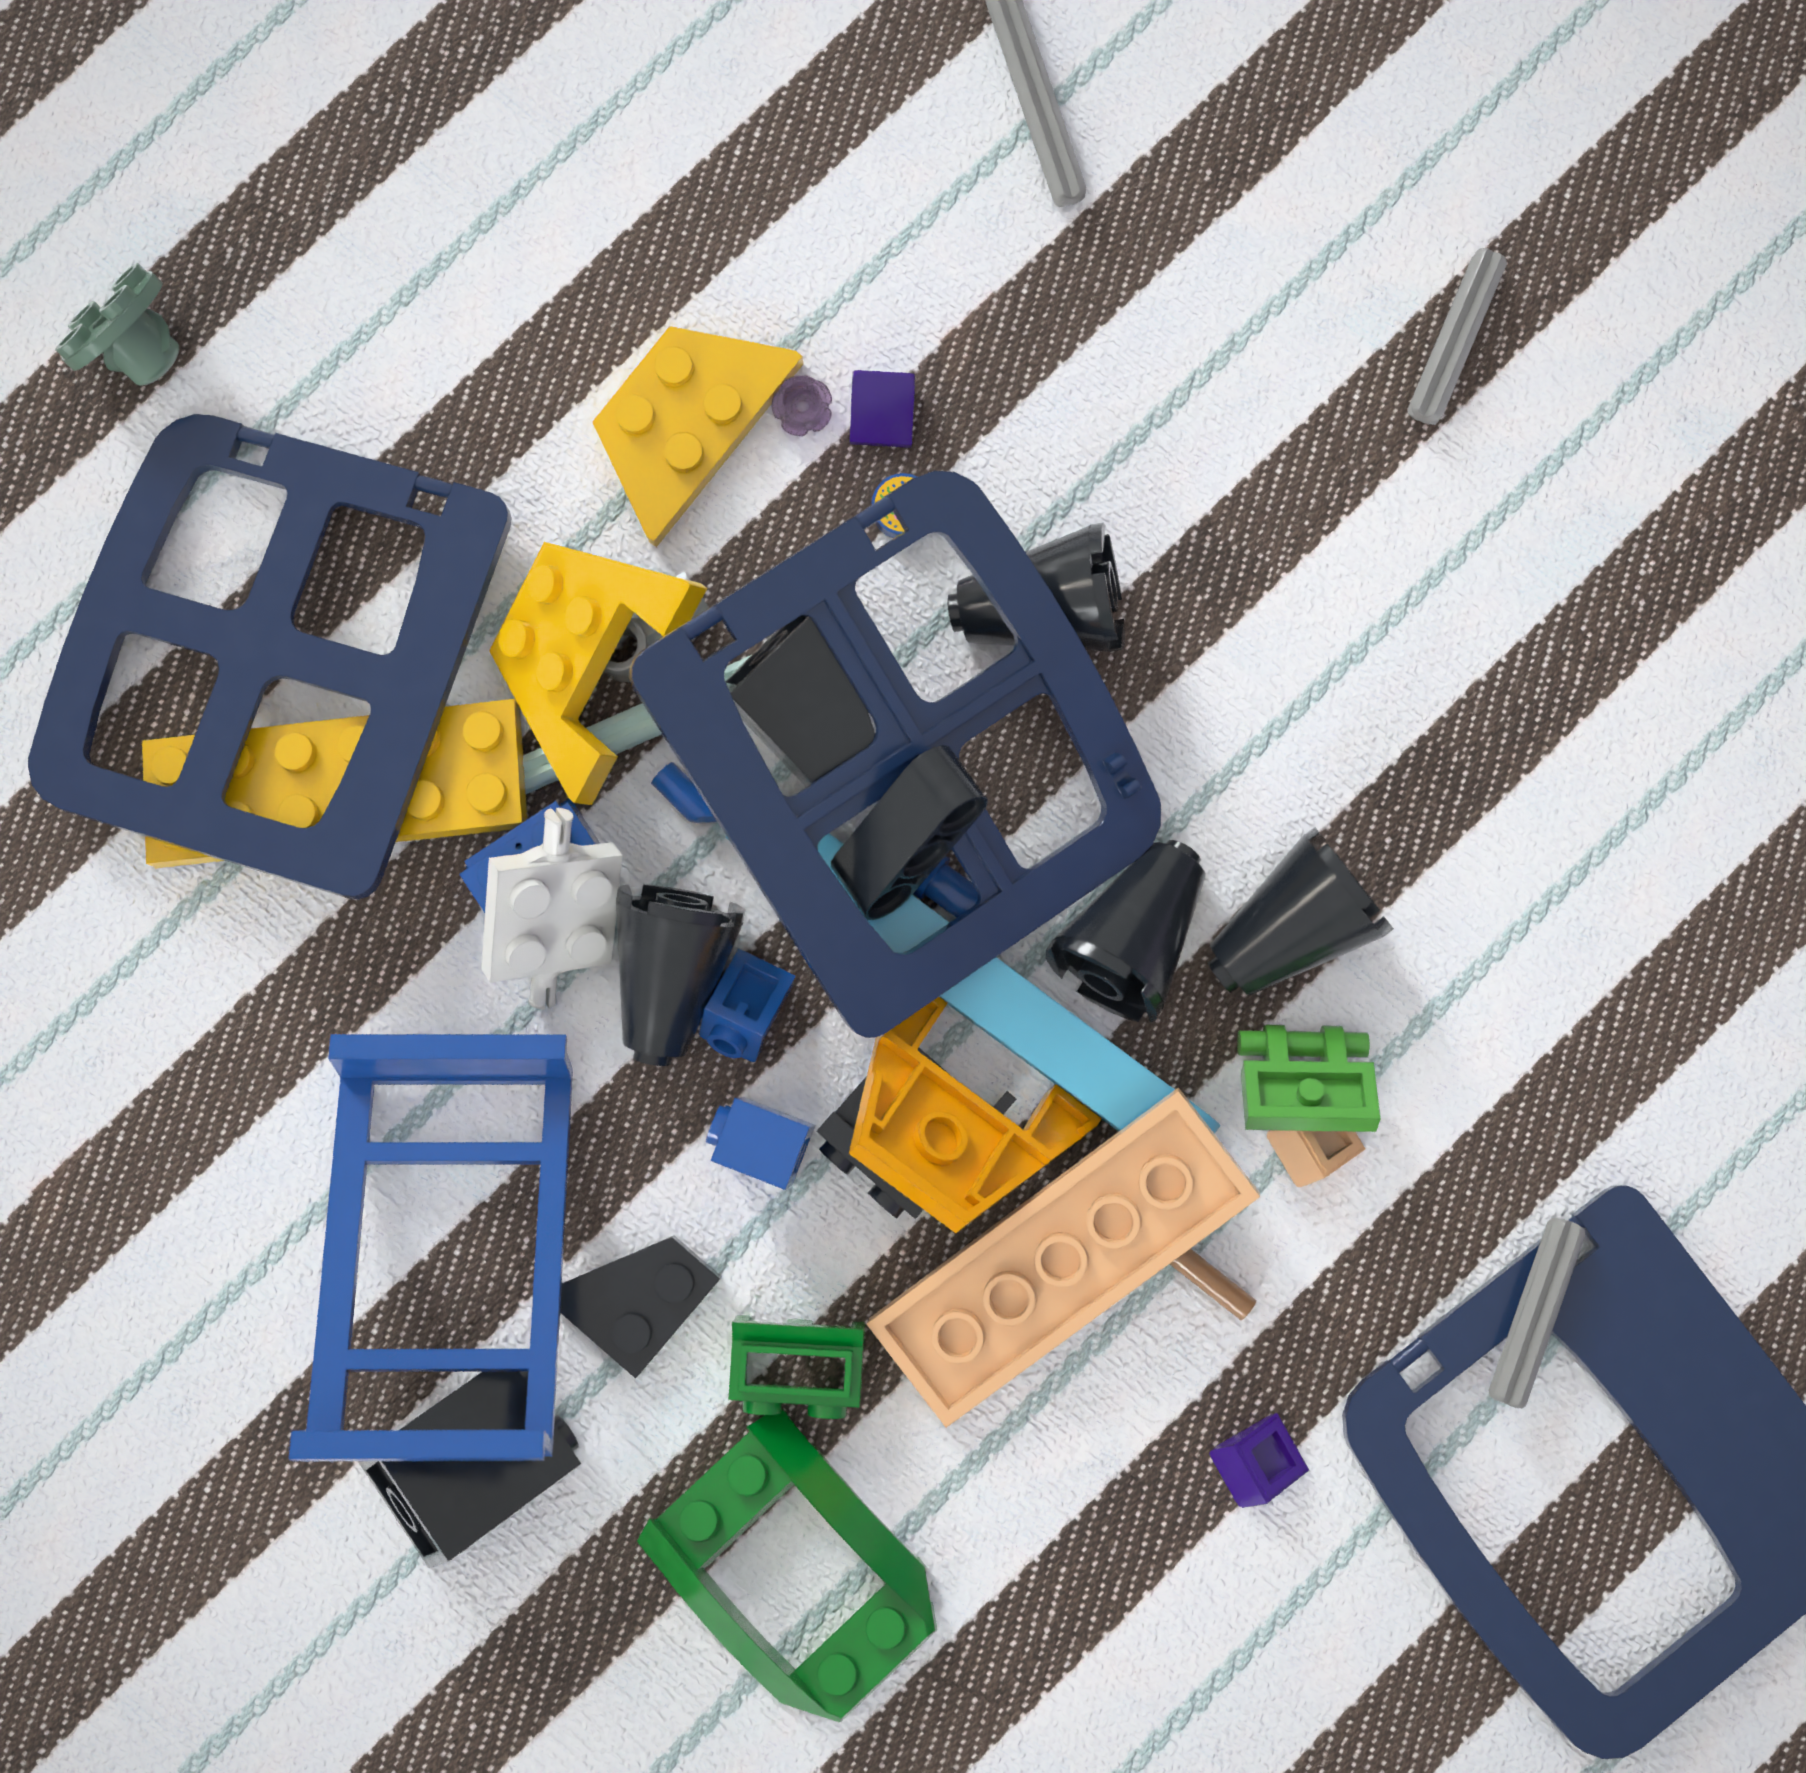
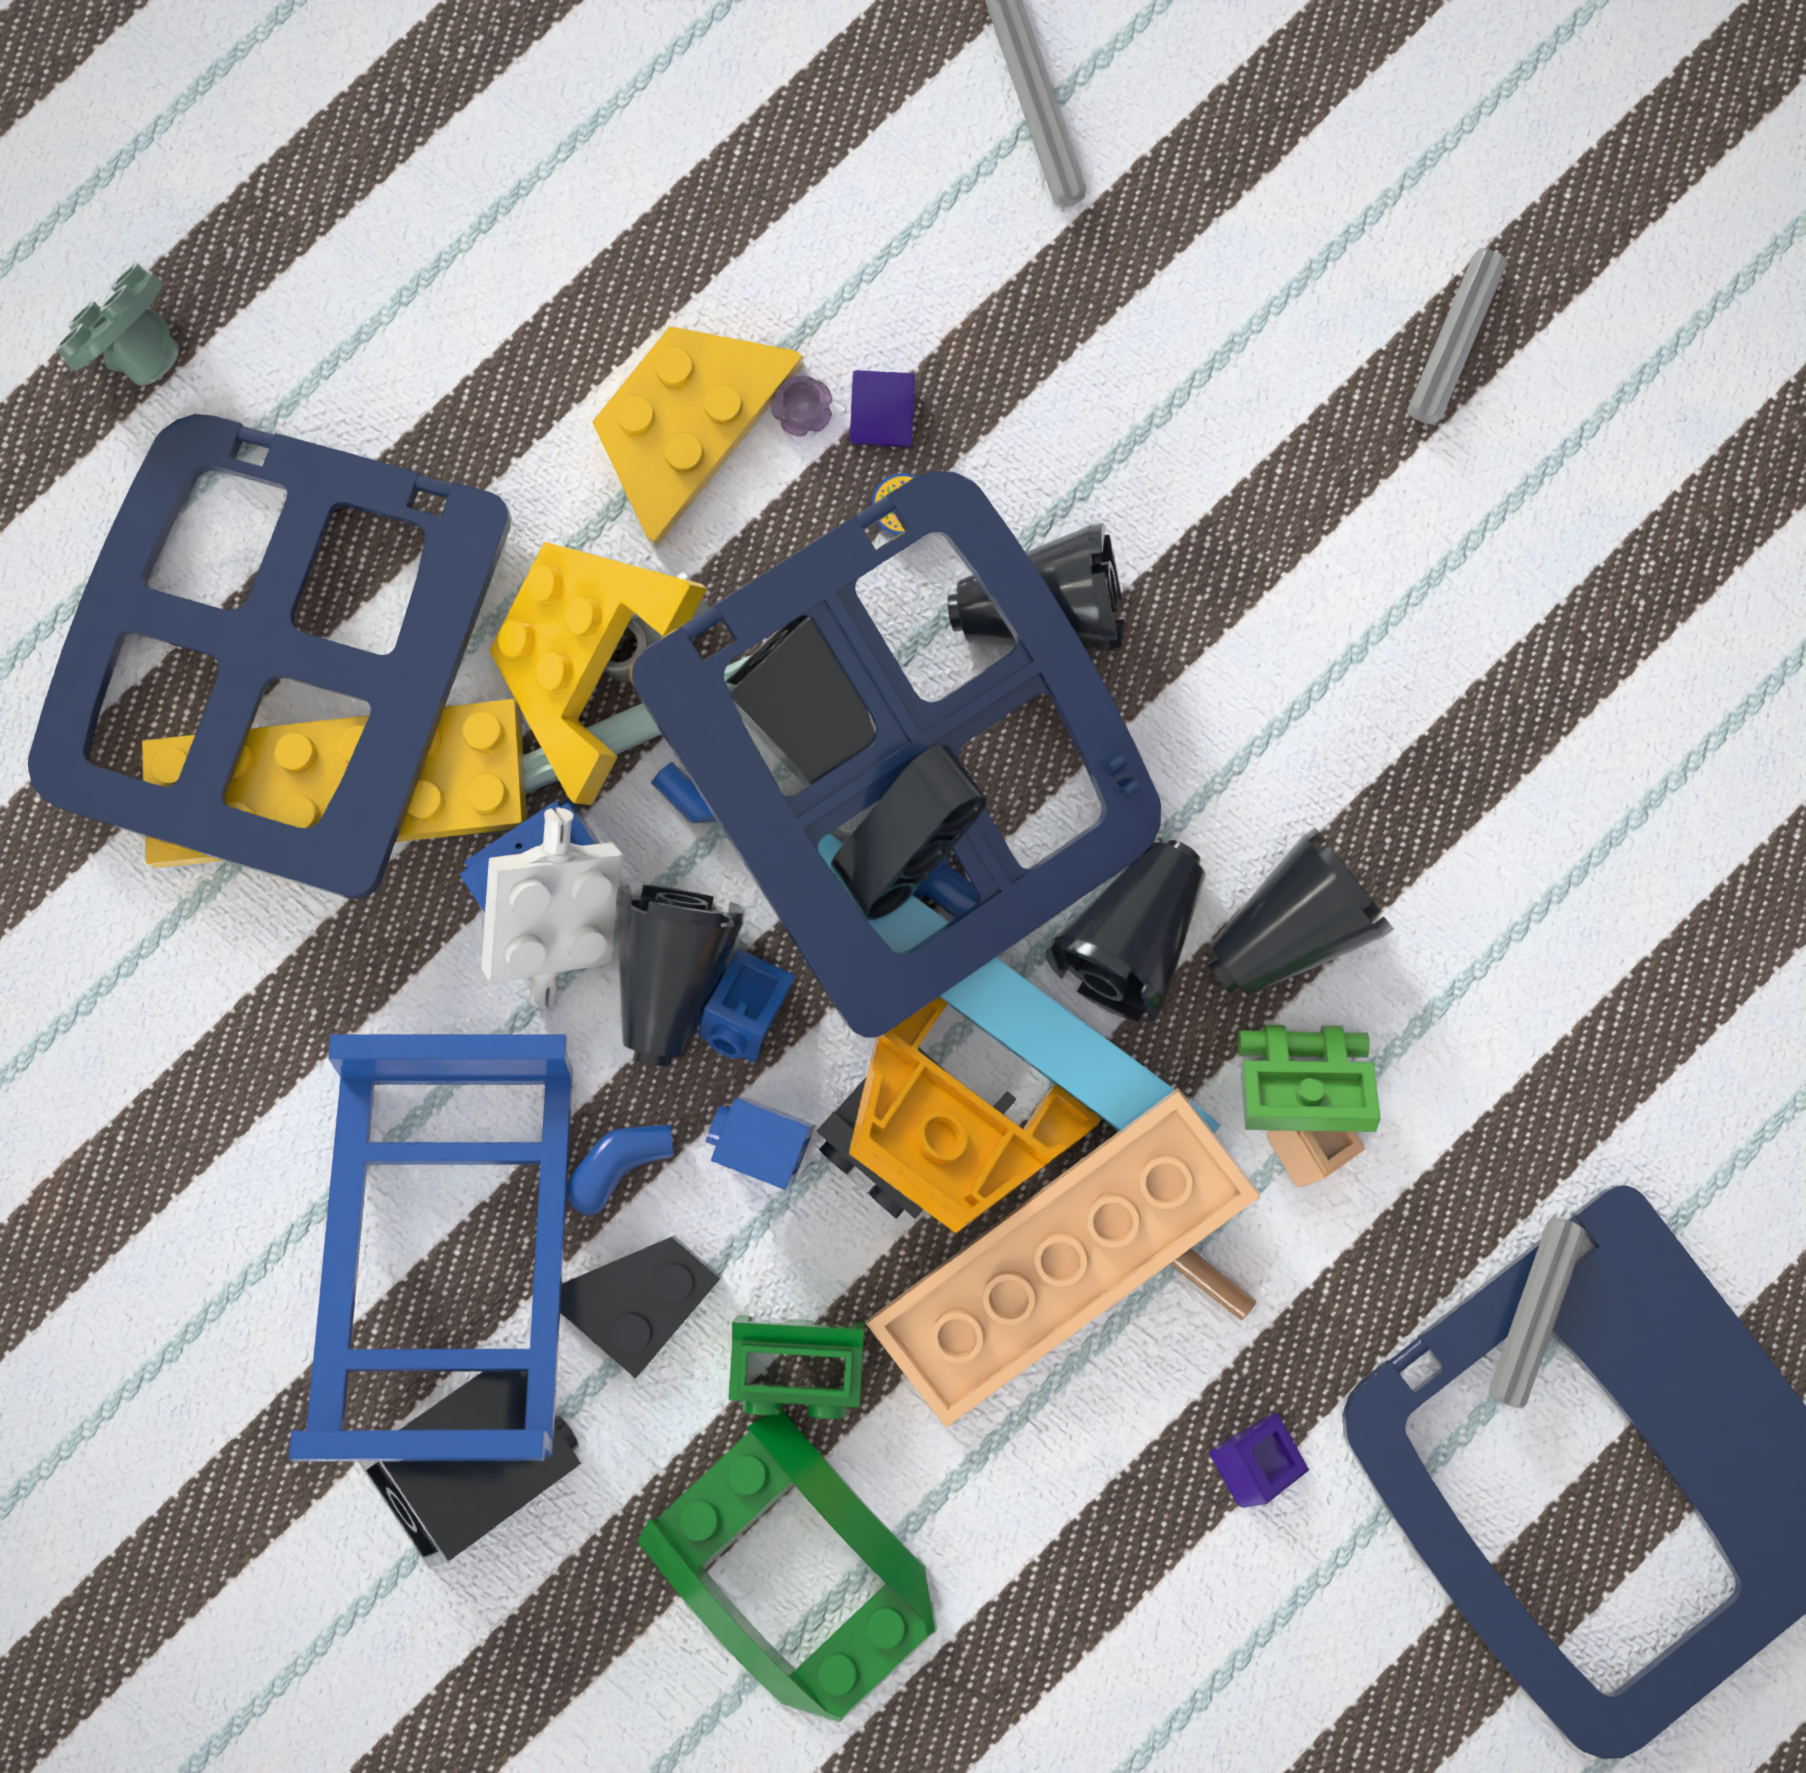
none -> blue arm [566,1124,673,1216]

